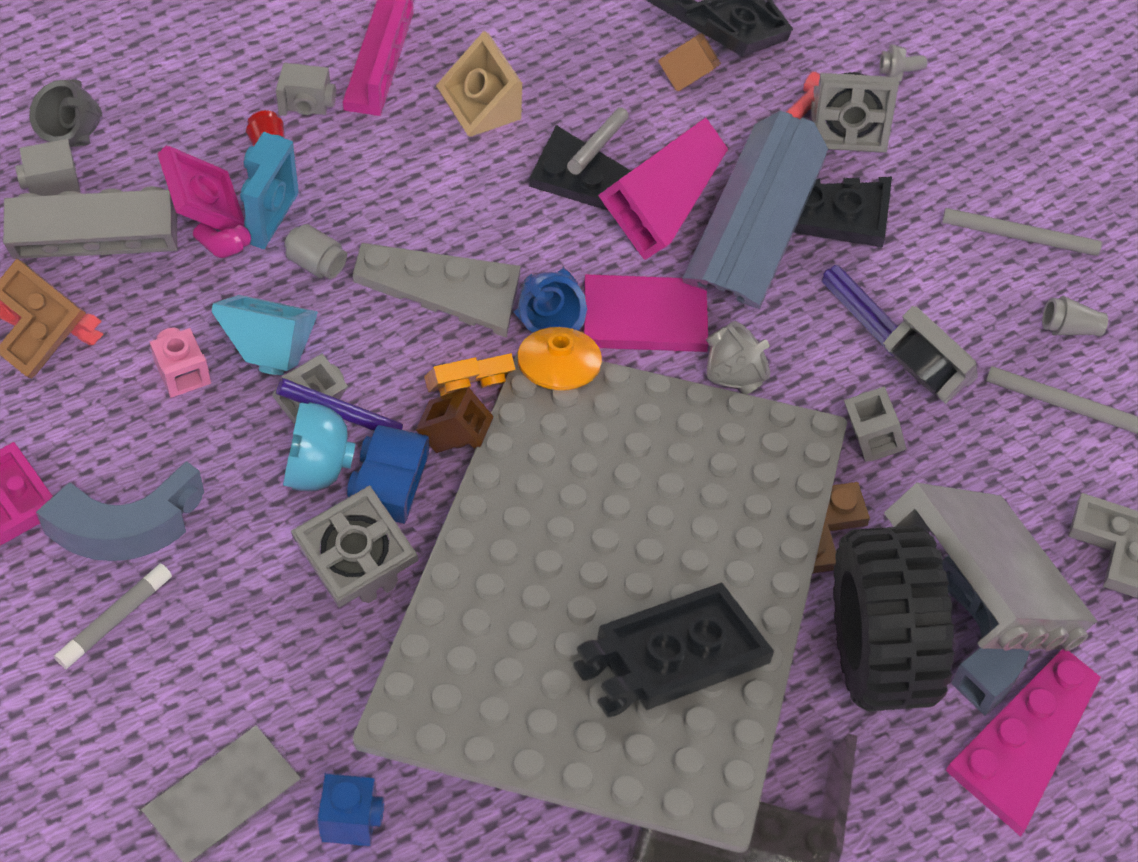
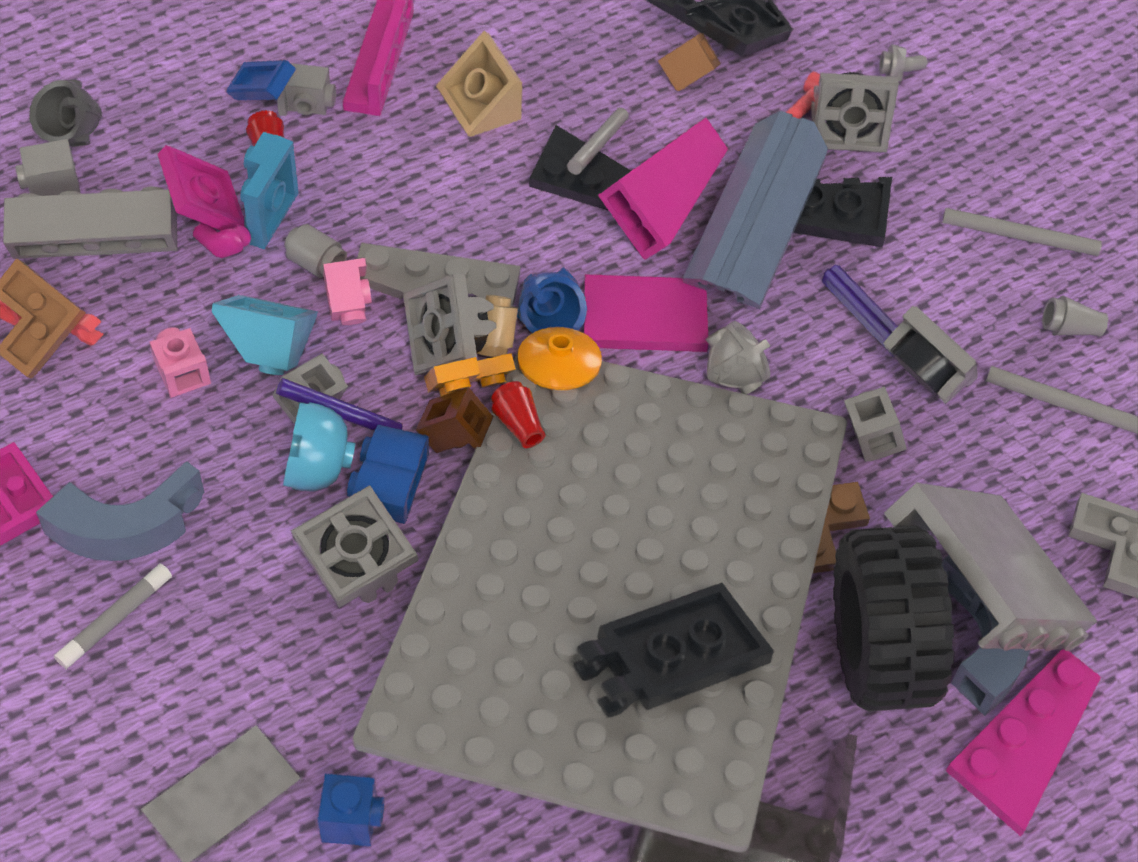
none -> blue tile [226,60,296,100]
none -> bright pink brick [323,258,372,325]
none -> light grey piece [403,274,497,375]
none -> tan brick [477,295,518,357]
none -> red cone [491,381,546,448]

